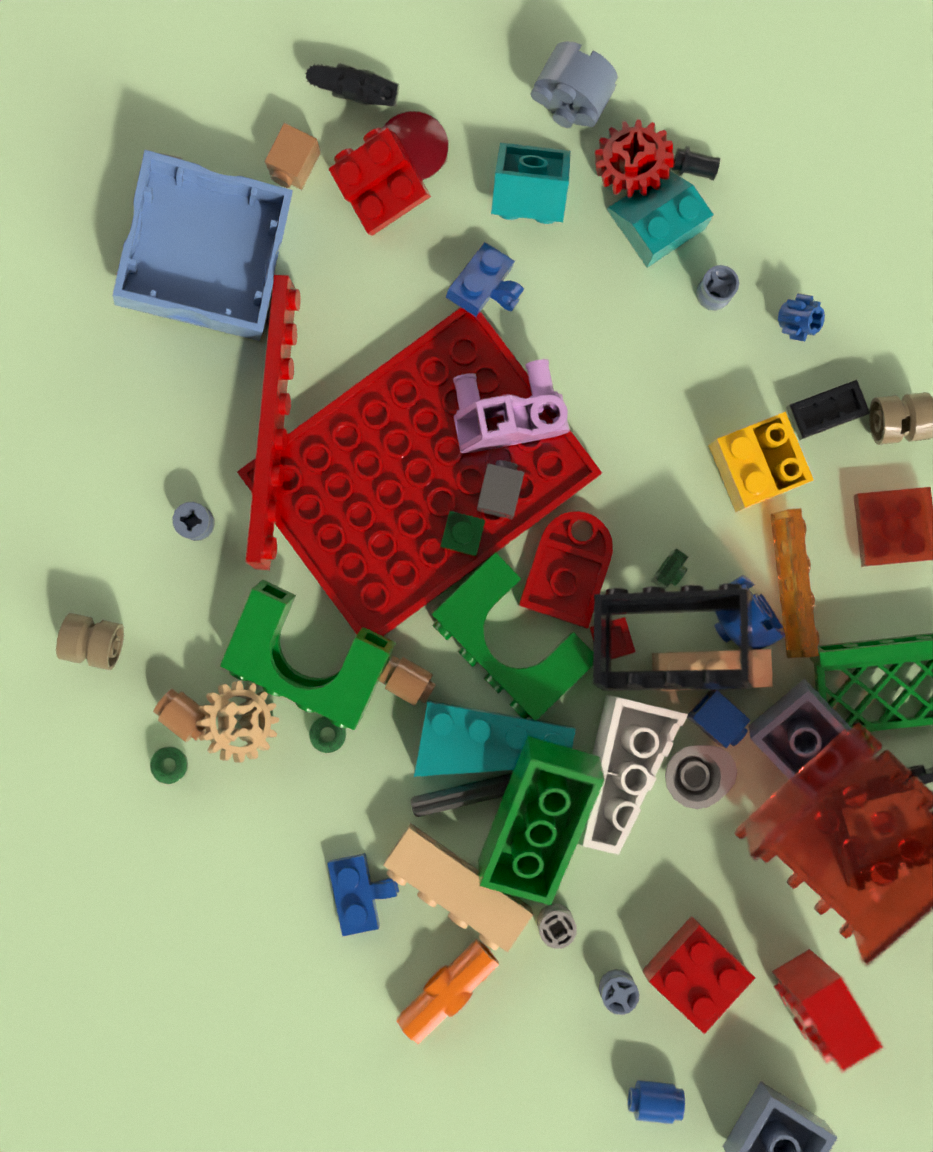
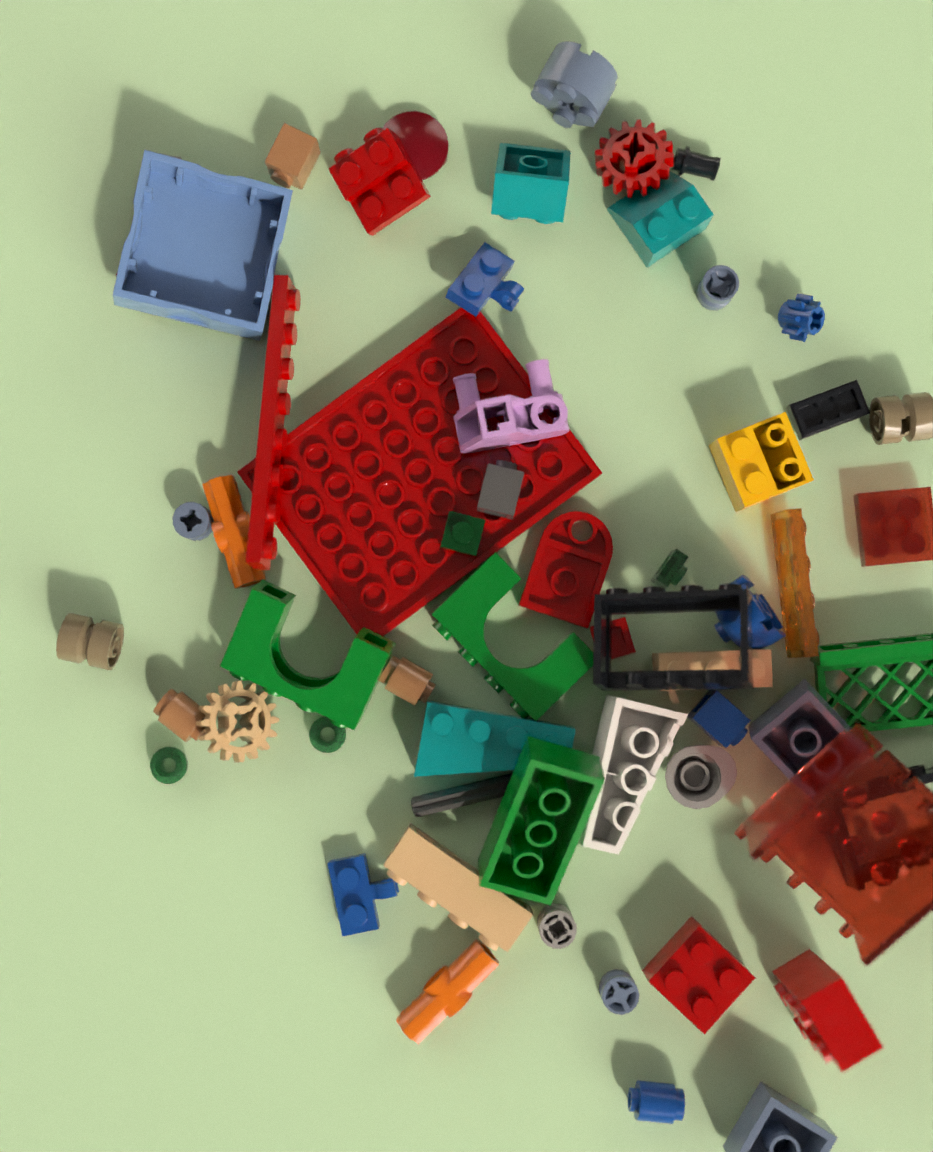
black hinge [305,63,400,106] -> none
none -> orange piece [202,474,267,589]

